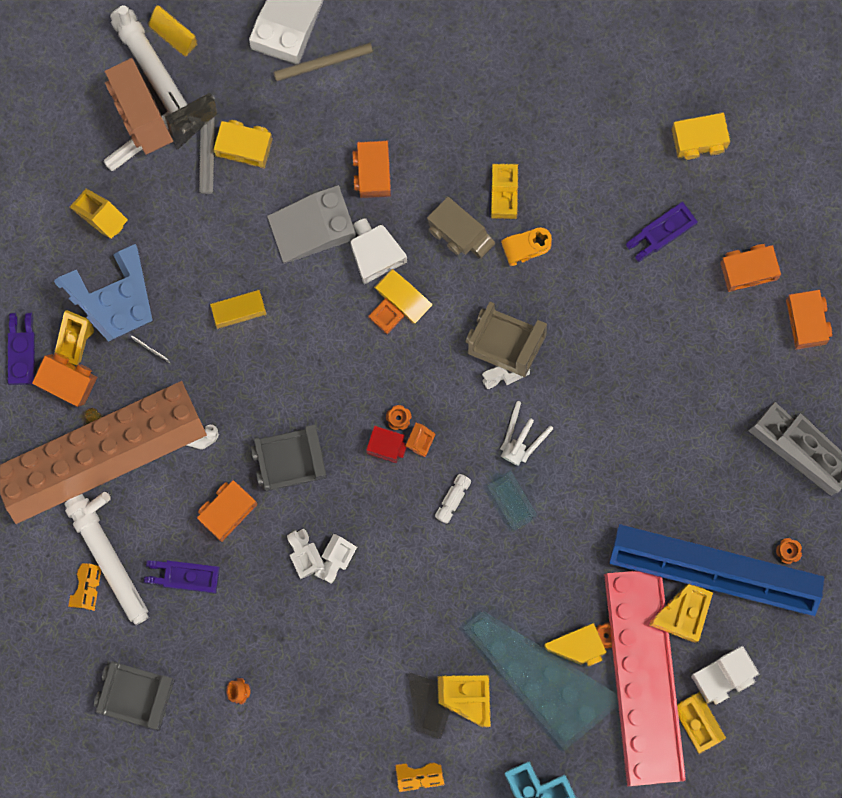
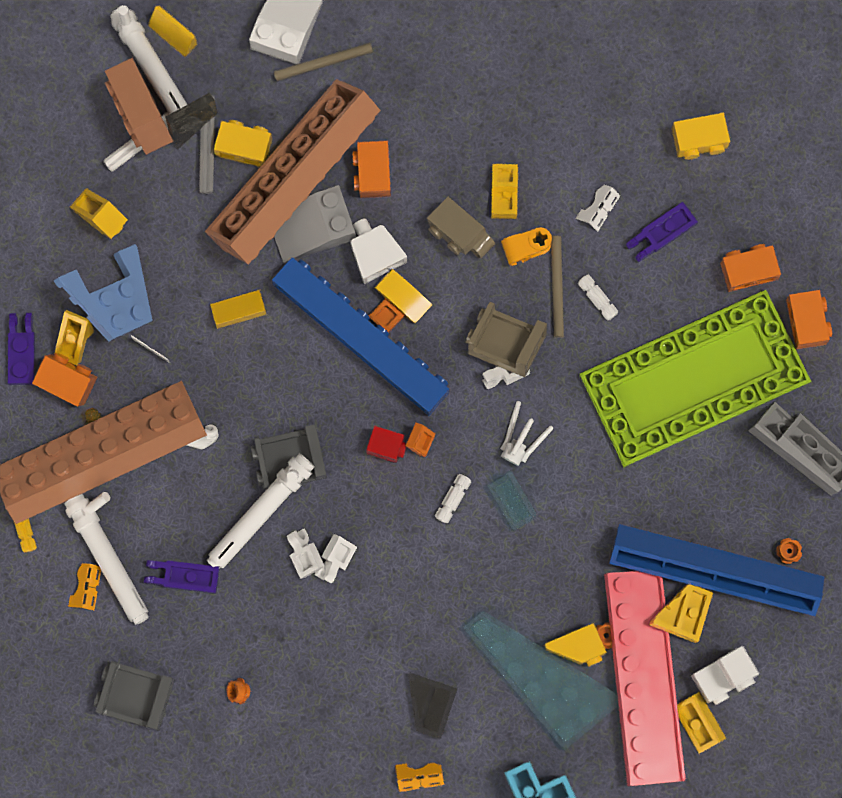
orange brick [197,480,258,542] -> none
orange plate [386,405,412,430] -> none
yellow wing [438,675,490,727] -> none
none -> yellow axle [14,518,37,553]
none -> nougat brick [205,79,381,264]
none -> white cylinder [207,453,314,569]
none -> blue brick [272,257,449,416]
none -> dark tan bar [551,236,564,338]
none -> white piece [576,185,620,231]
none -> white axle [578,275,618,320]
none -> lime tile [579,290,811,467]

